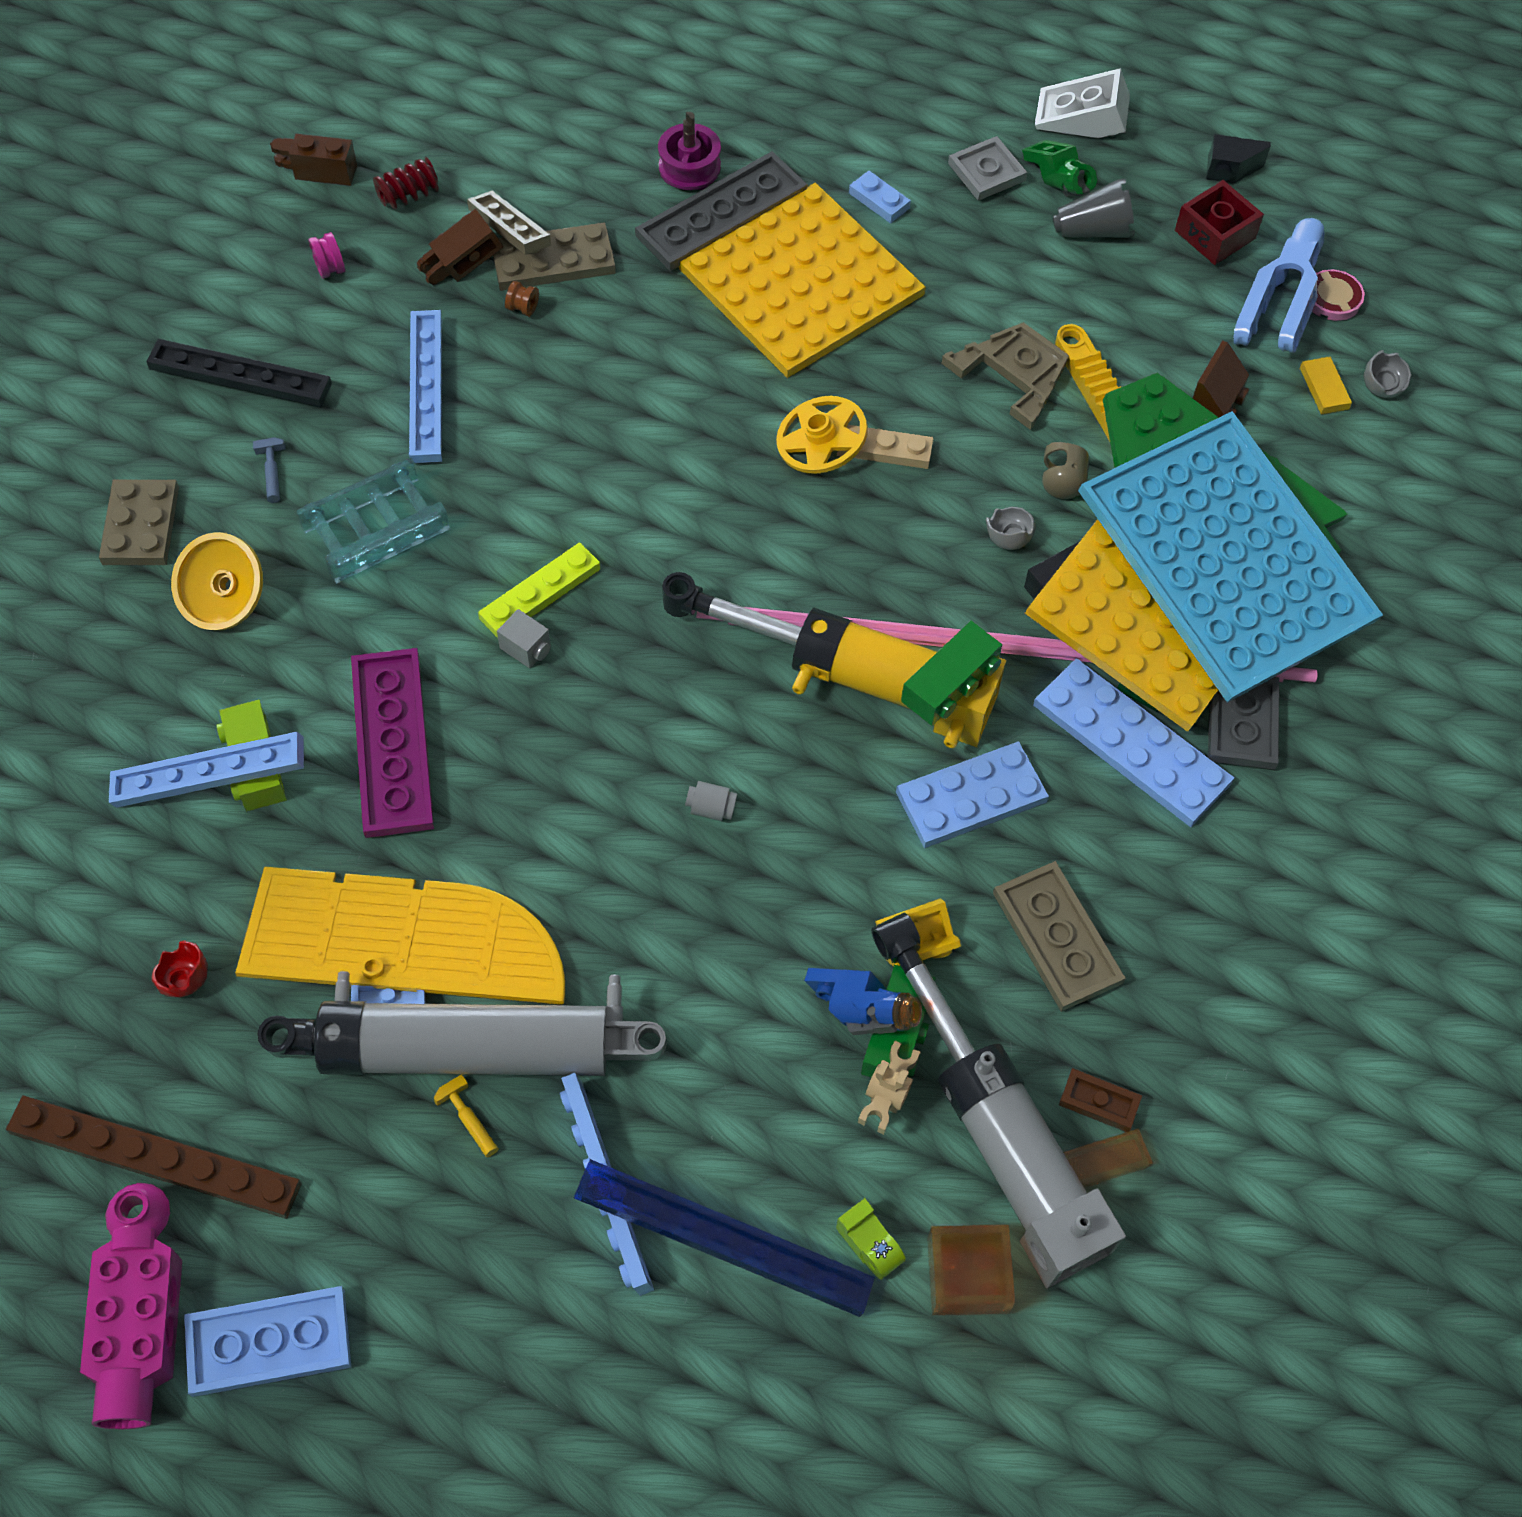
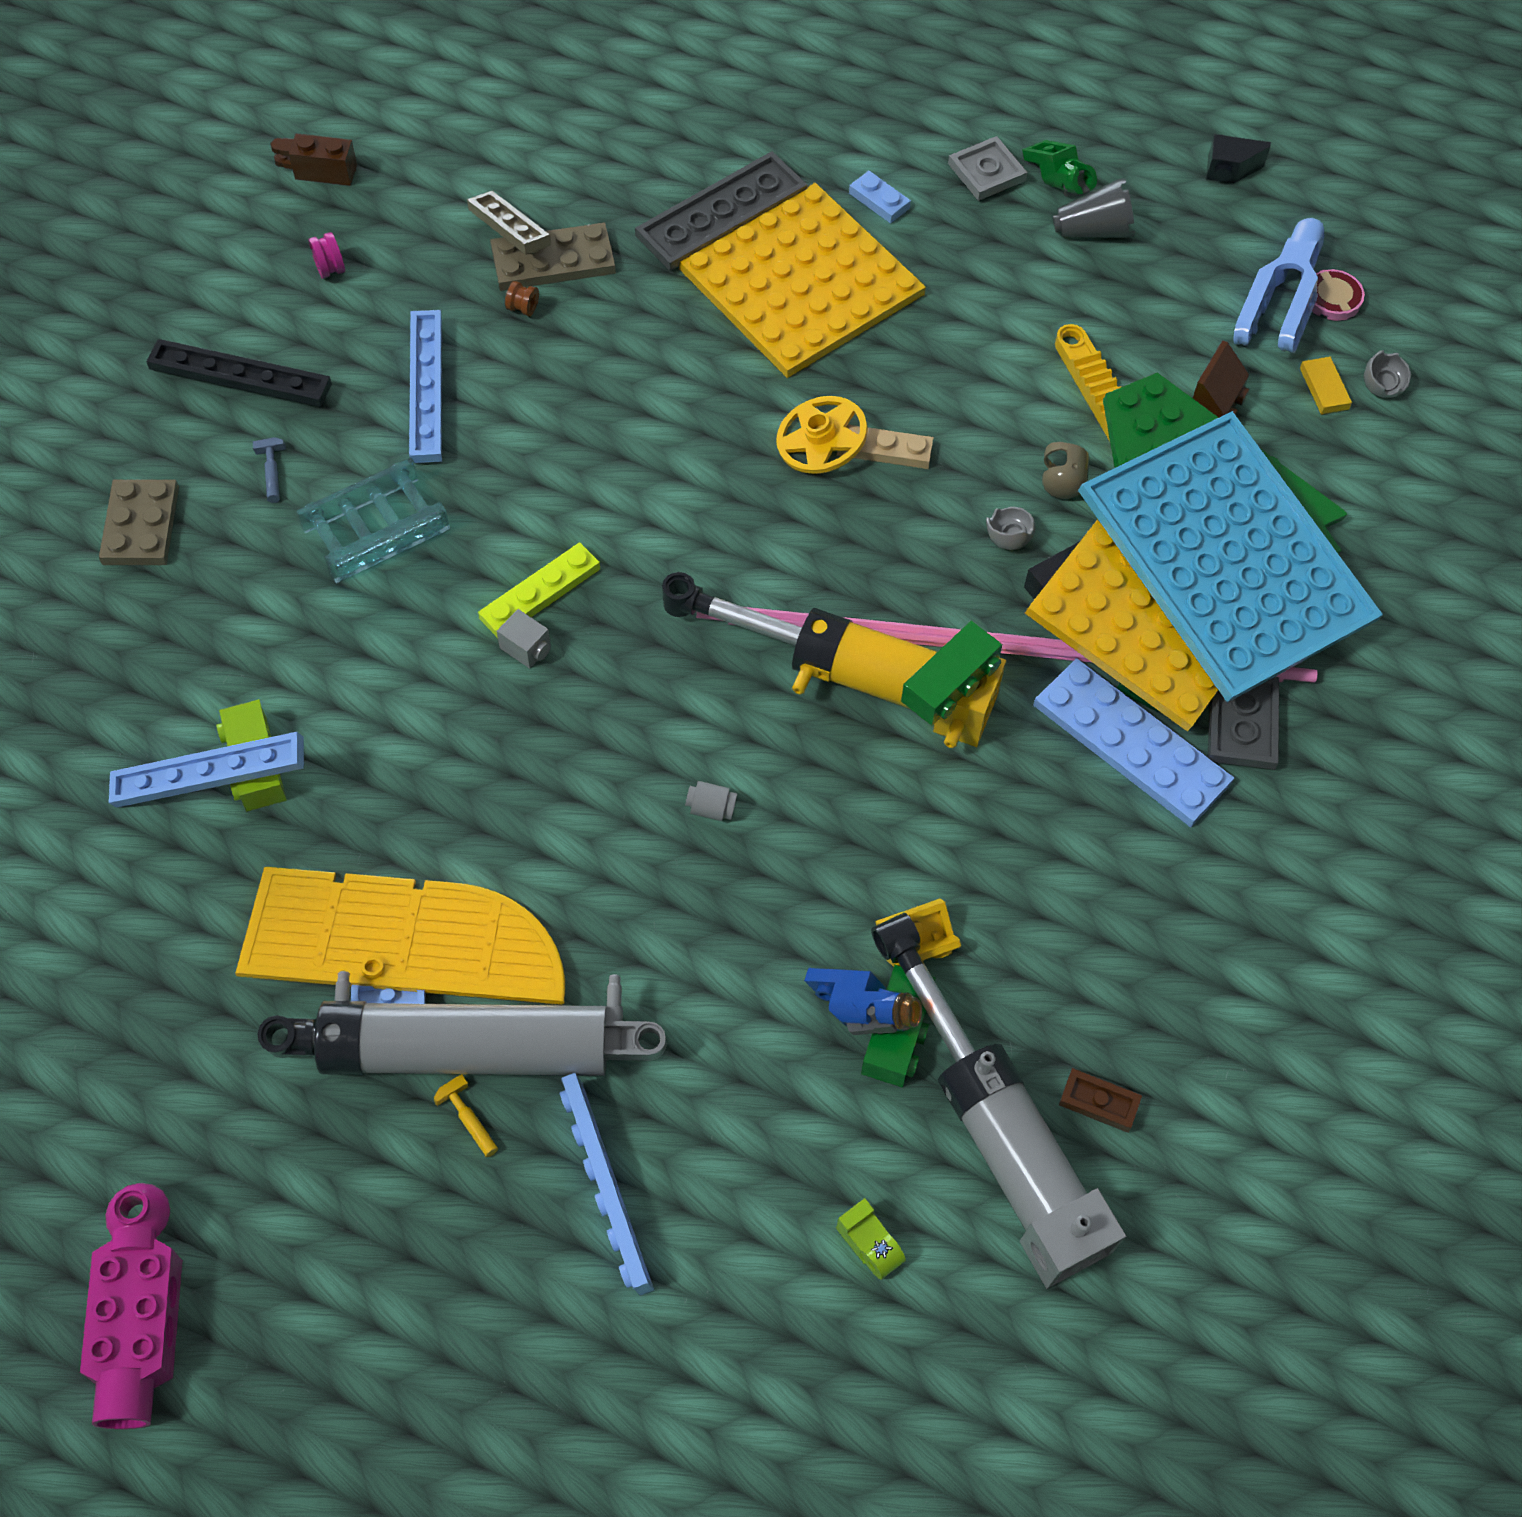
reddish brown plate [5,1095,302,1219] -> none
red hair [152,940,208,998] -> none
yellow dish [171,532,263,631] -> none
light blue plate [184,1286,351,1397] -> none
magenta plate [351,648,434,838] -> none
dark red piece [373,156,439,210] -> none
reddish brown hinge [416,208,504,285] -> none
clear blue plate [574,1159,875,1317] -> none
magenta wheel [658,112,721,190] -> none
tan pin [858,1041,920,1135] -> none
light blue plate [896,741,1049,848] -> none
clear orange piece [927,1225,1015,1315] -> none
dark tan wing [941,322,1069,430] -> none
dark tan plate [993,861,1126,1012] -> none
white slope [1035,68,1130,138] -> none
clear orange tile [1063,1128,1153,1188] -> none
dark red brick [1175,180,1264,265] -> none

